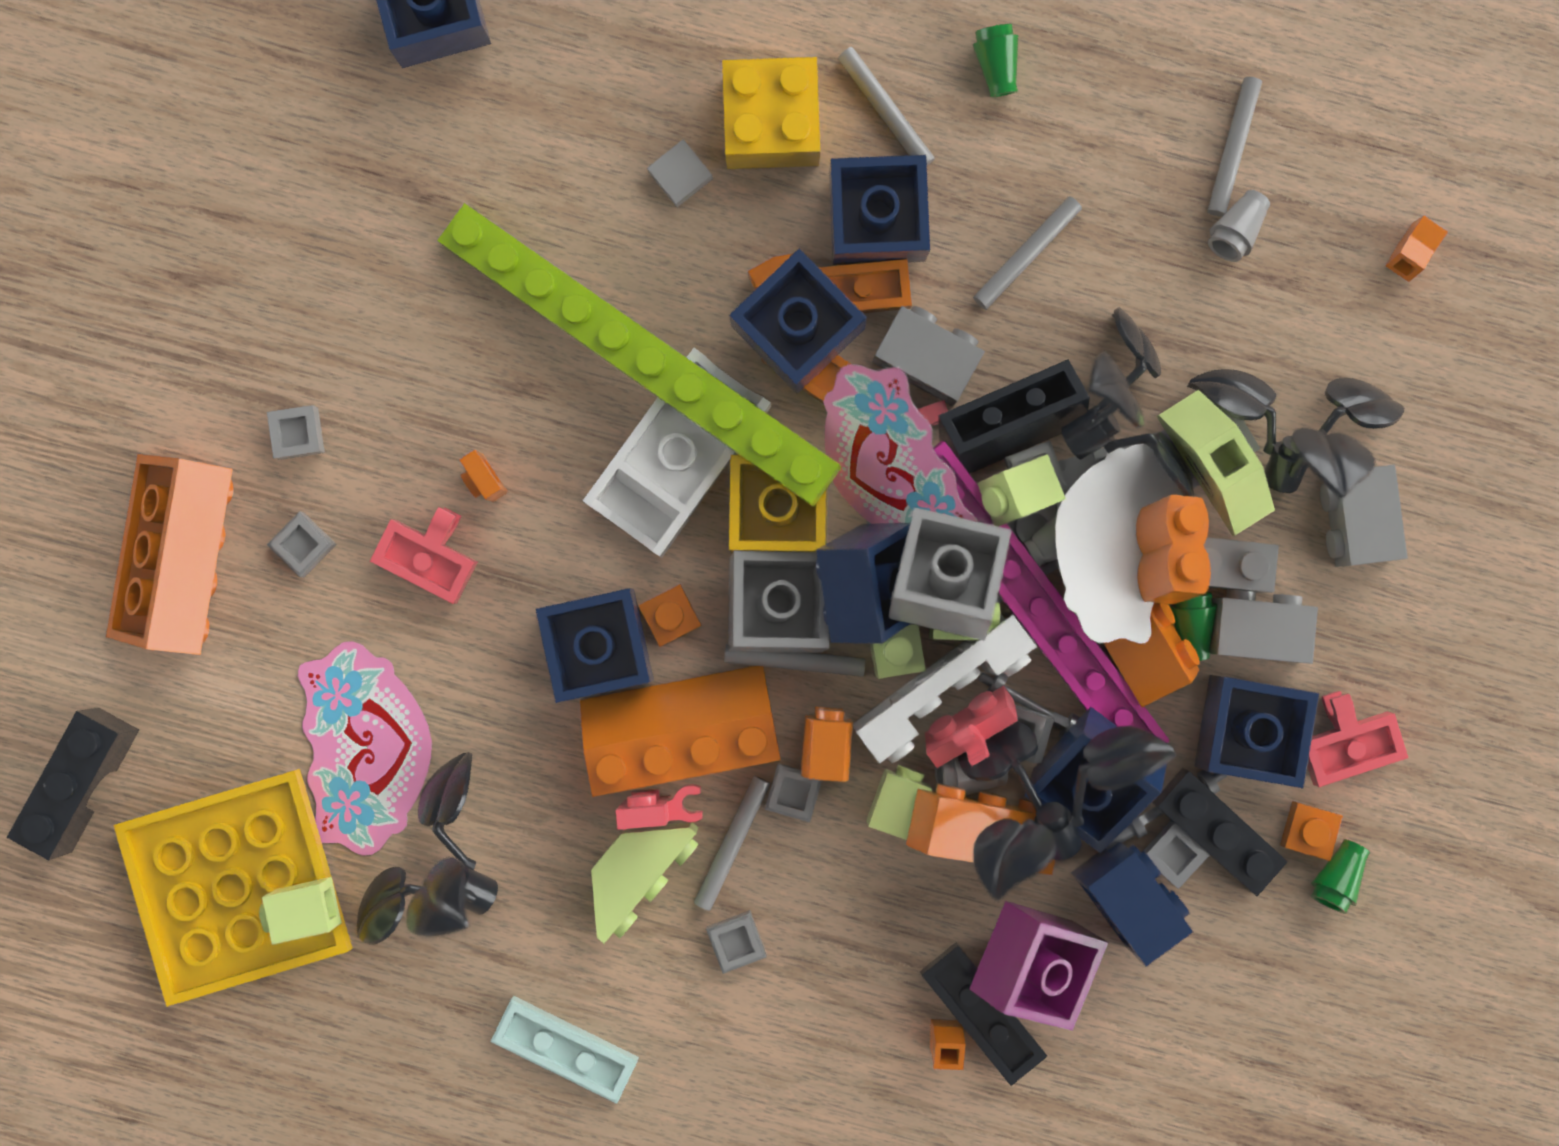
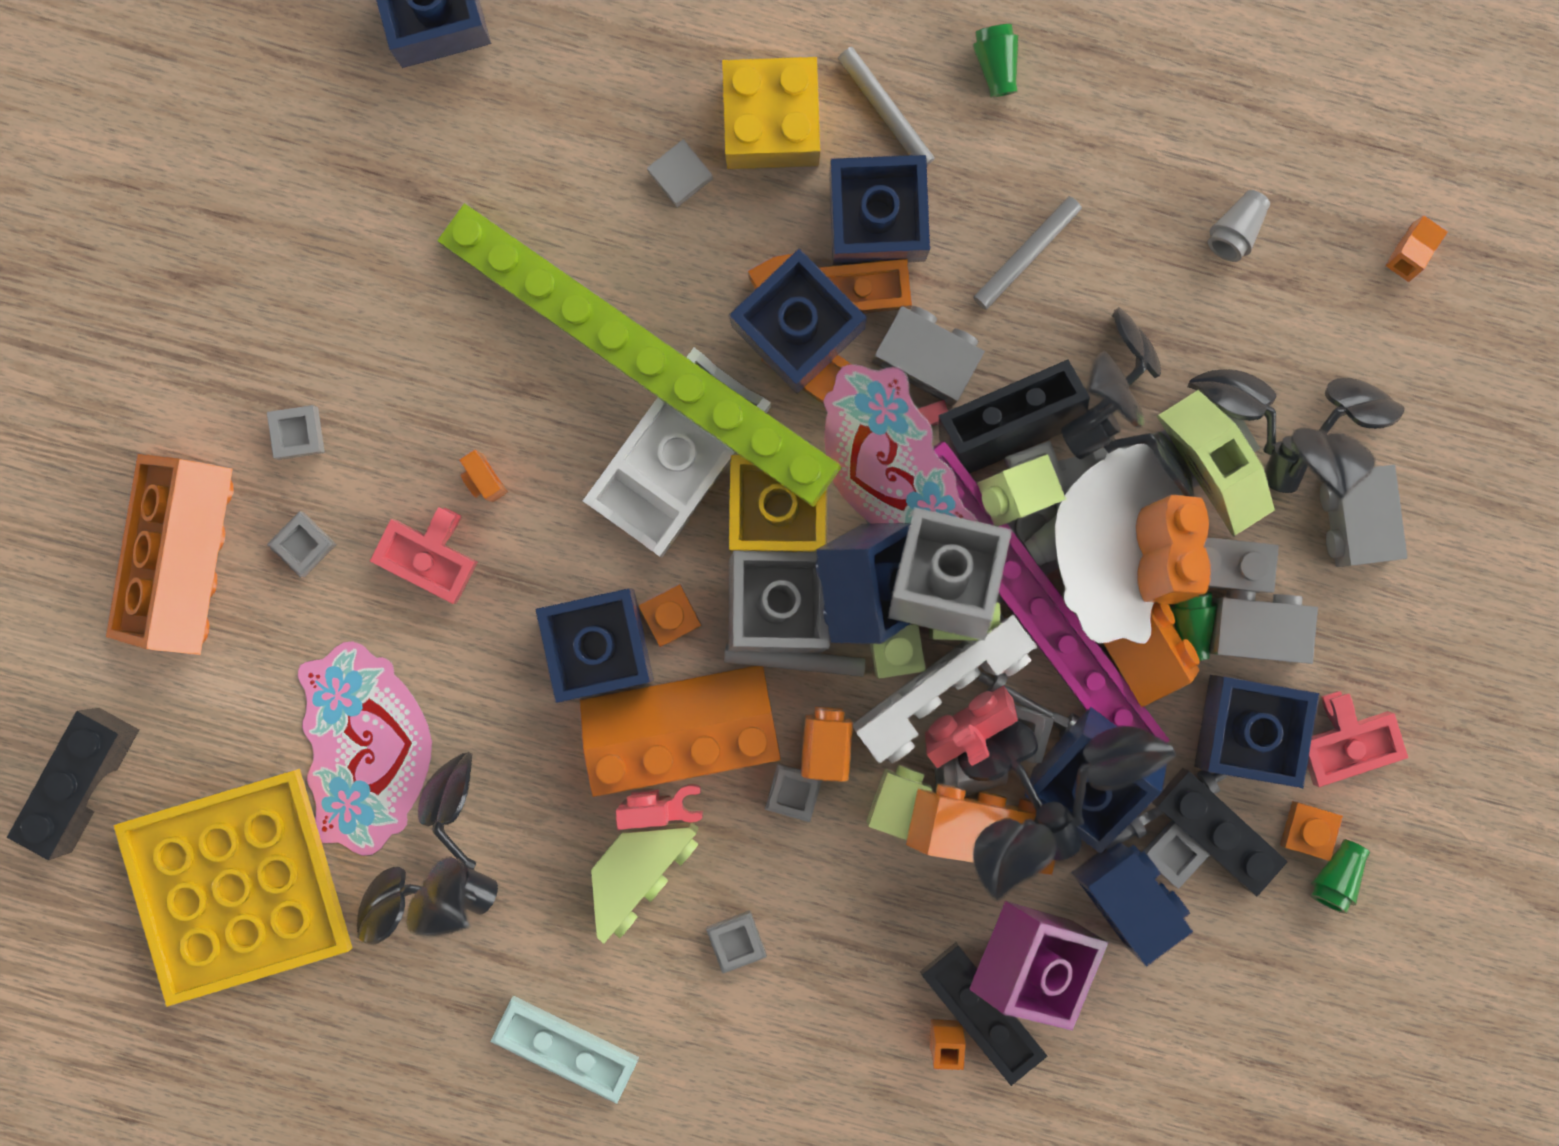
yellowish green brick [259,877,342,945] -> none
light grey bar [694,775,771,911] -> none
light grey bar [1207,77,1262,217] -> none

